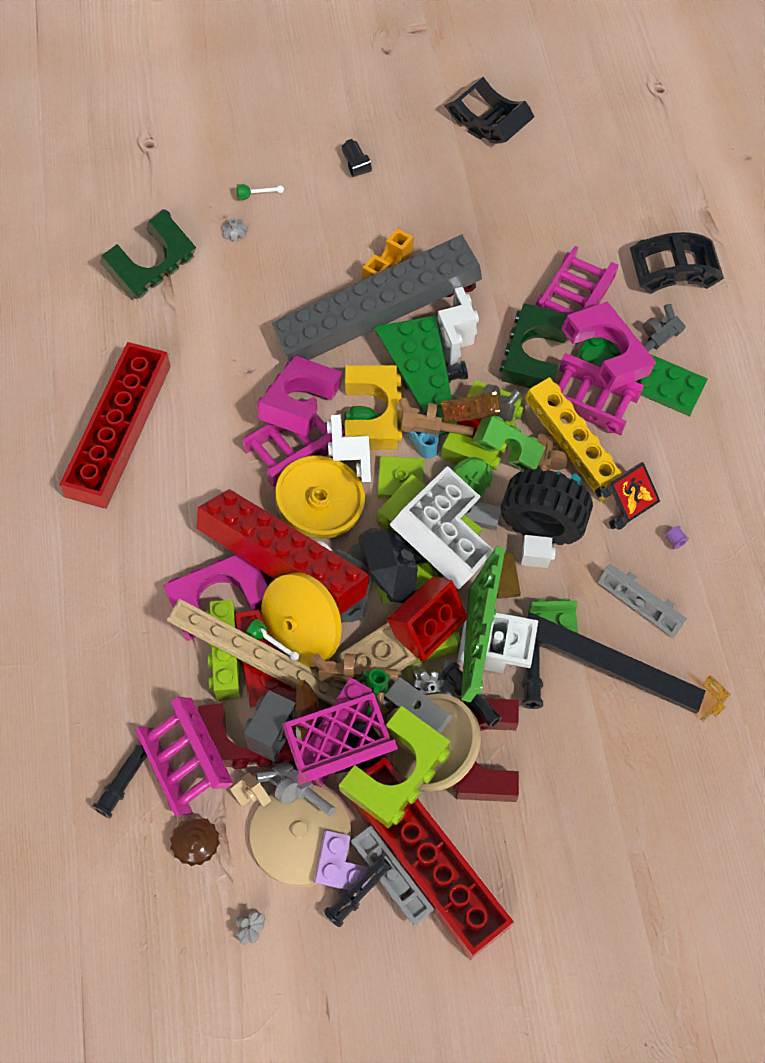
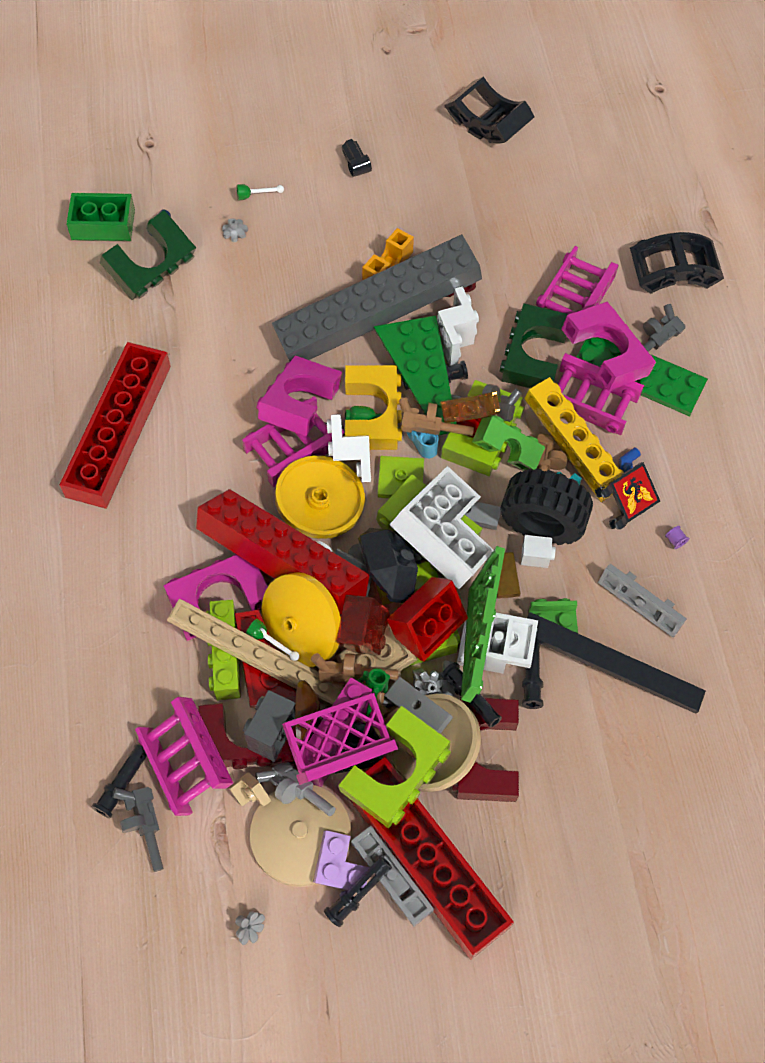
reddish brown piece [170,816,220,866] -> none
bright green tile [451,457,493,496] -> none
clear yellow bracket [701,675,731,722] -> none
none -> green brick [66,193,135,241]
none -> dark grey piece [112,787,164,872]
none -> clear red brick [336,595,390,656]
none -> blue arm [619,447,641,473]

